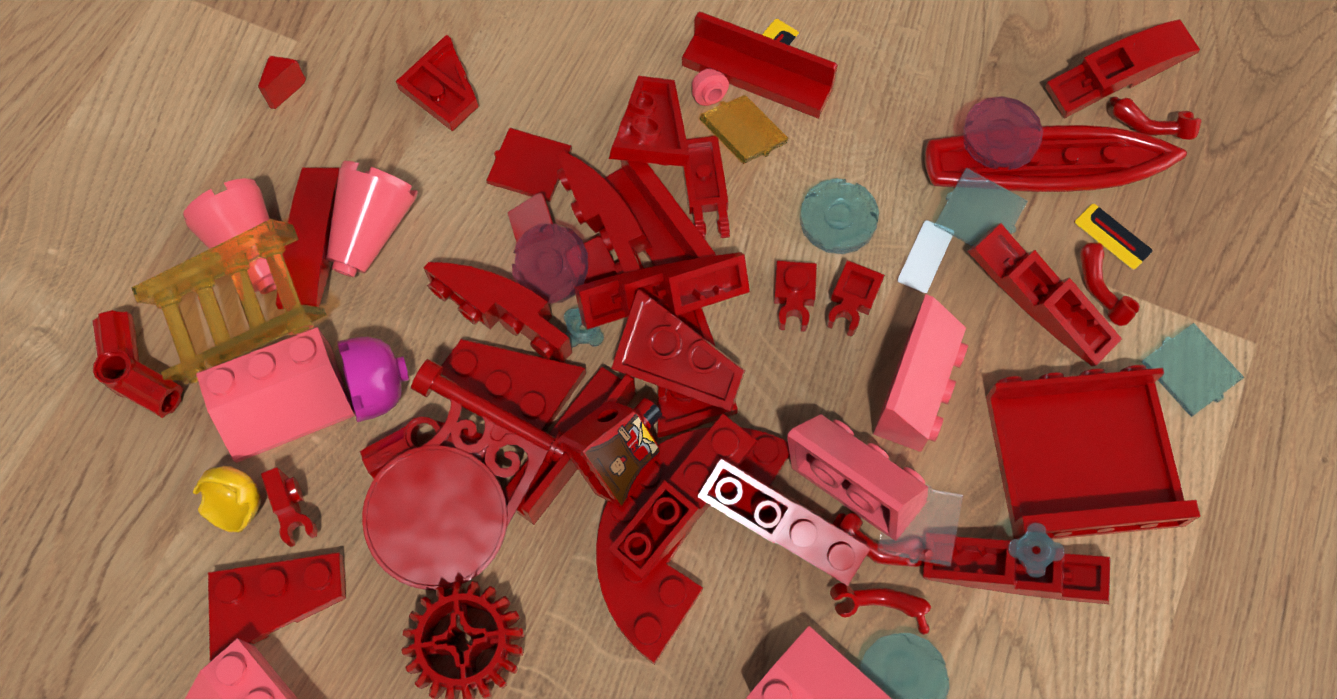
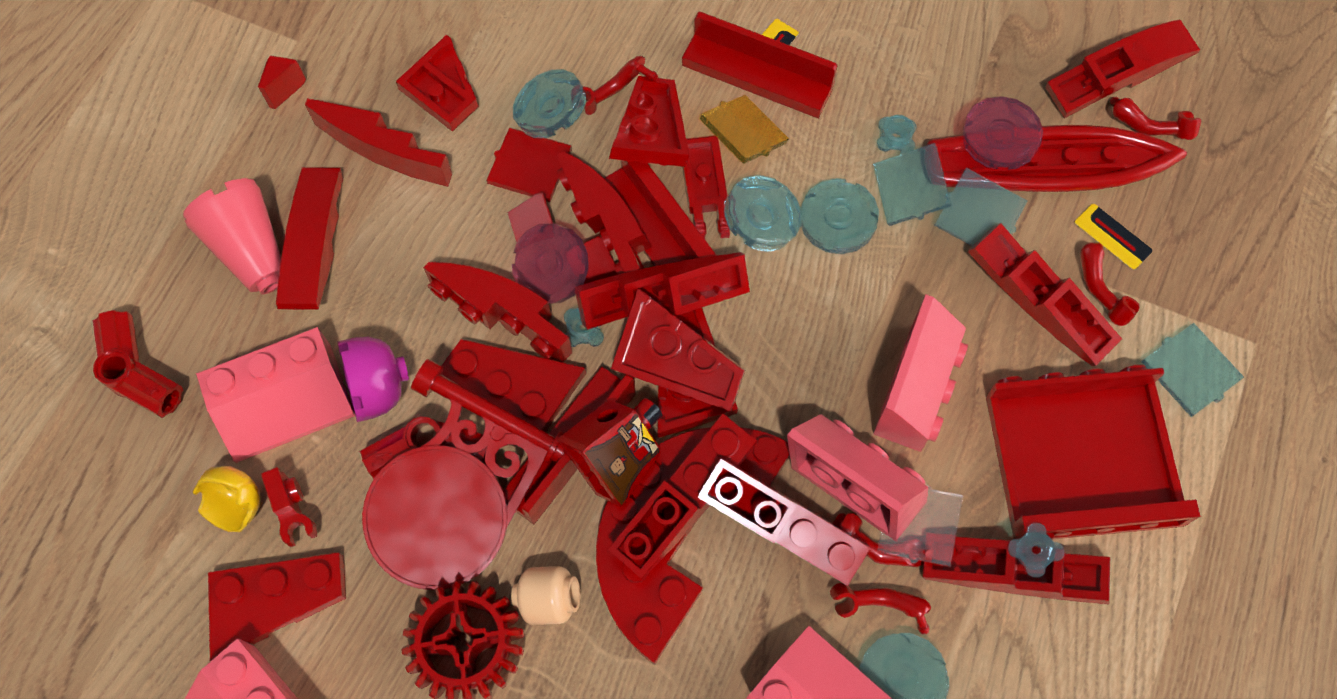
clear yellow fence [131,219,327,384] -> none
coral cone [326,161,418,278] -> none
coral plate [692,69,729,106] -> none
red plate [774,261,817,332] -> none
red plate [827,260,885,336] -> none
white sticker [898,220,954,293] -> none
none -> red slope [305,98,452,187]
none -> light nougat head [511,566,581,625]
none -> clear light blue tile [513,69,586,138]
none -> red piece [573,56,658,115]
none -> clear light blue tile [724,175,802,252]
none -> clear light blue piece [873,143,952,226]
none -> clear light blue plate [877,115,917,154]

